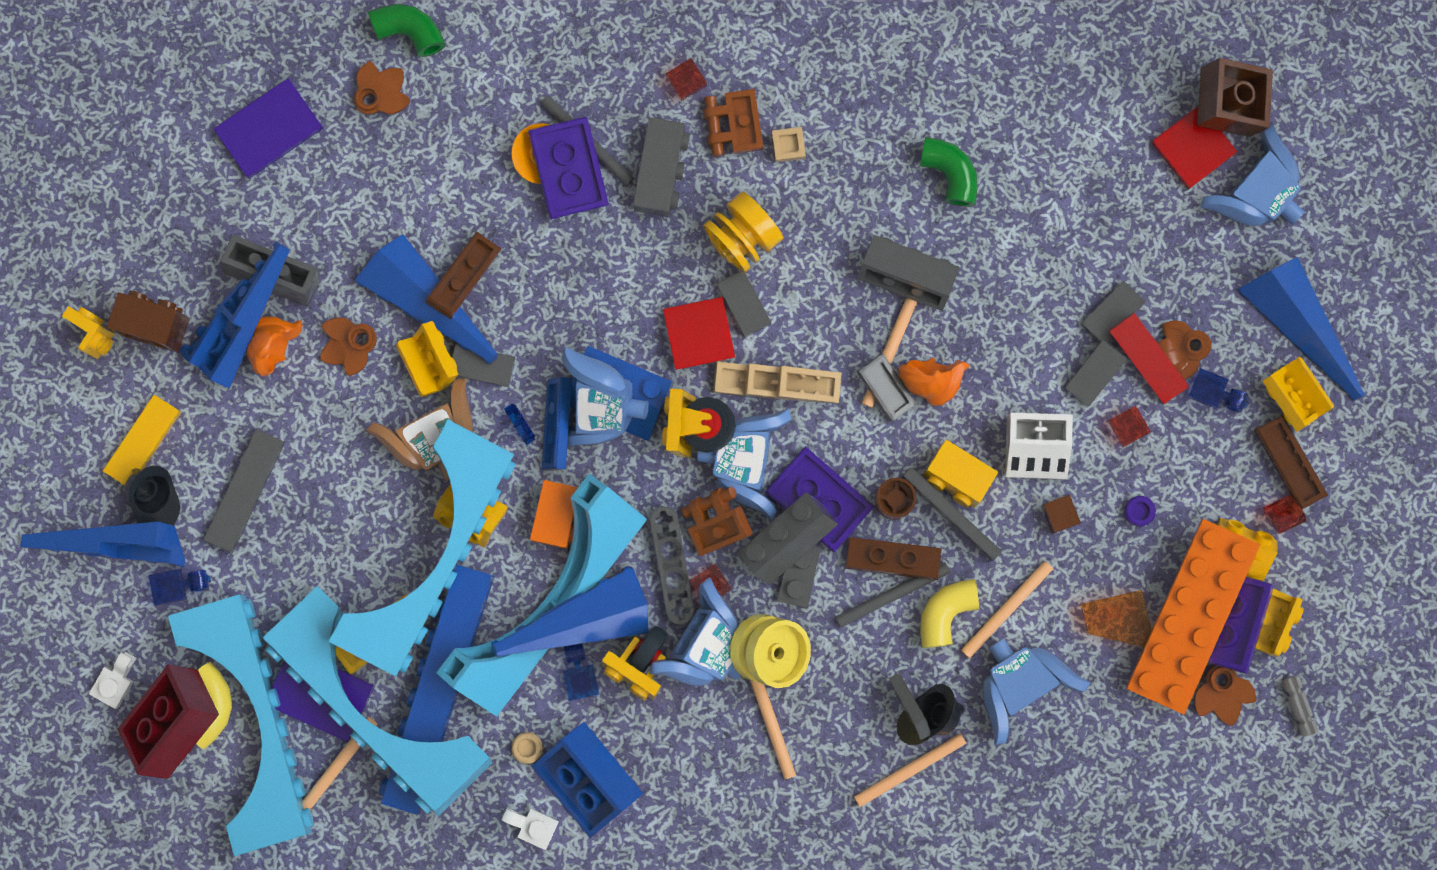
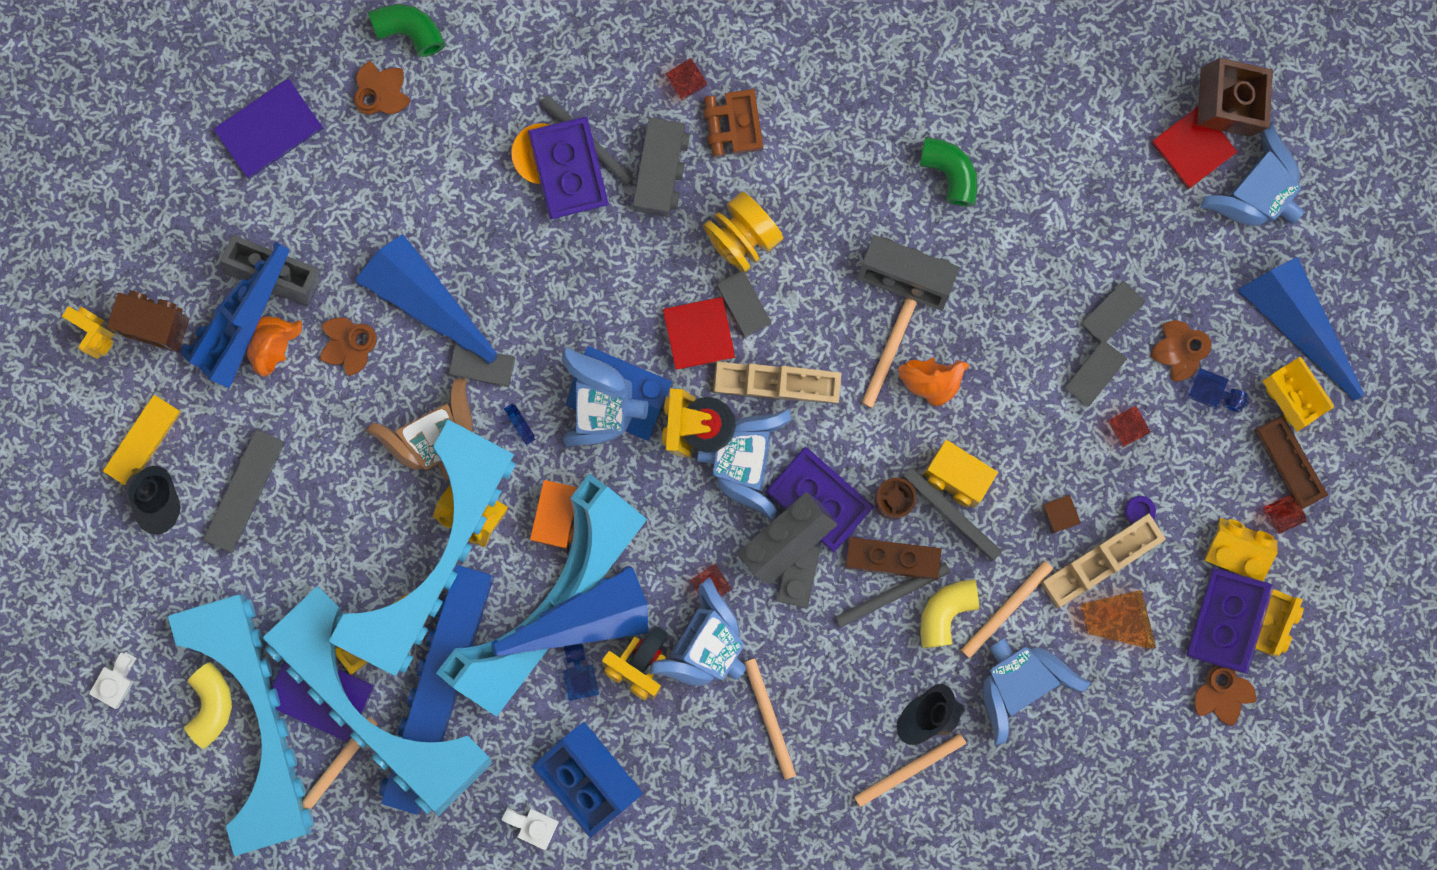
blue wedge [20,521,185,567] -> none
dark red brick [117,664,219,779] -> none
clear blue plate [149,569,211,606] -> none
yellow bracket [396,321,458,397] -> none
reddish brown tile [425,231,501,320] -> none
tan tile [512,732,543,764] -> none
blue tile [542,377,572,471] -> none
dark grey beam [650,506,694,625] -> none
dark orange plate [682,487,753,557] -> none
light yellow wheel [730,614,811,688] -> none
tan plate [772,127,806,162] -> none
tile [856,354,917,421] -> none
dark grey tile [889,674,931,740] -> none
white slope [1005,413,1073,479] -> none
red tile [1109,312,1189,404] -> none
orange plate [1126,519,1261,715] -> none
light grey axle [1282,676,1318,736] -> none
none -> tan slope [1041,514,1166,608]

